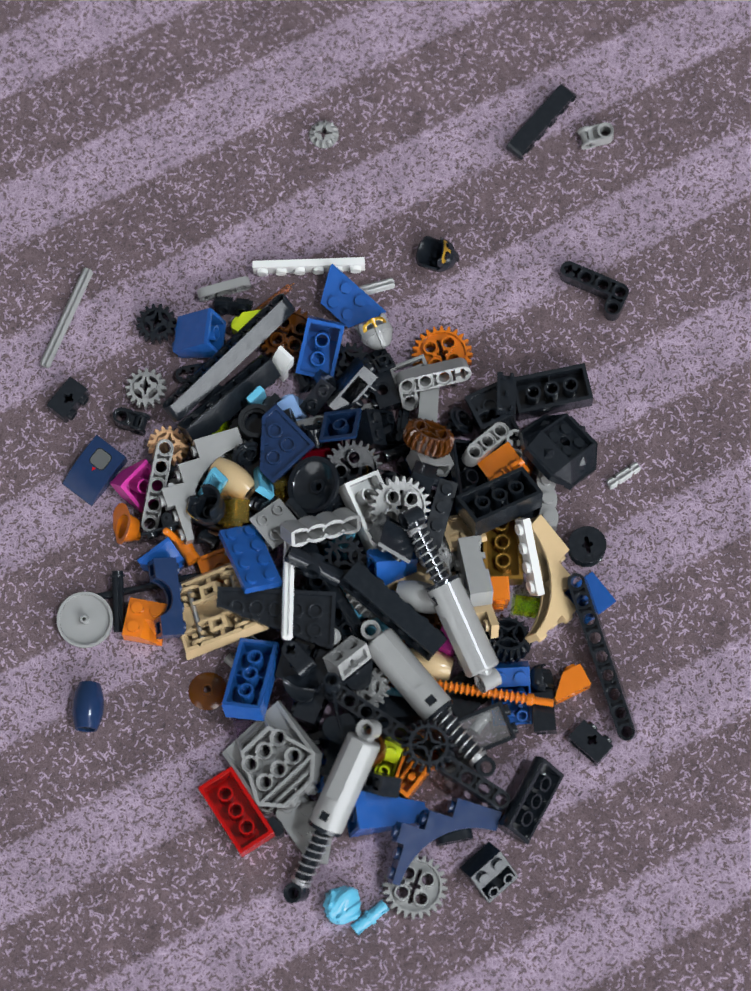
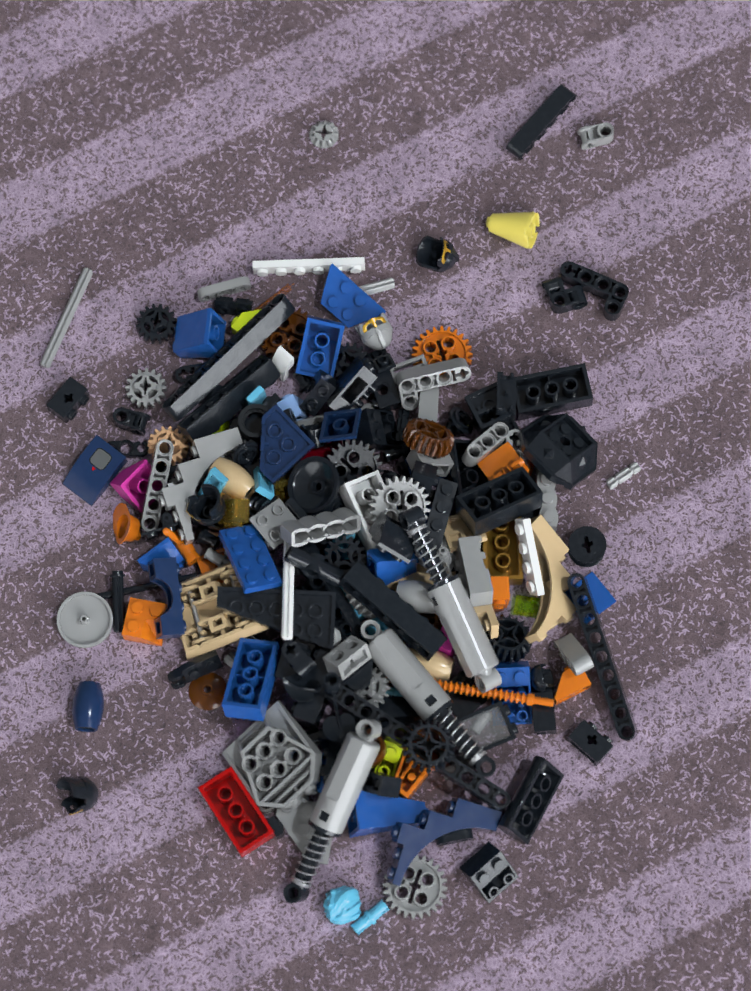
none -> black helmet [56,776,99,815]
none -> black piece [107,440,149,458]
none -> black hinge [167,650,223,689]
none -> light grey axle [204,547,230,567]
none -> light yellow cone [486,212,540,249]
none -> black piece [542,276,588,314]
none -> light grey beam [553,633,594,676]

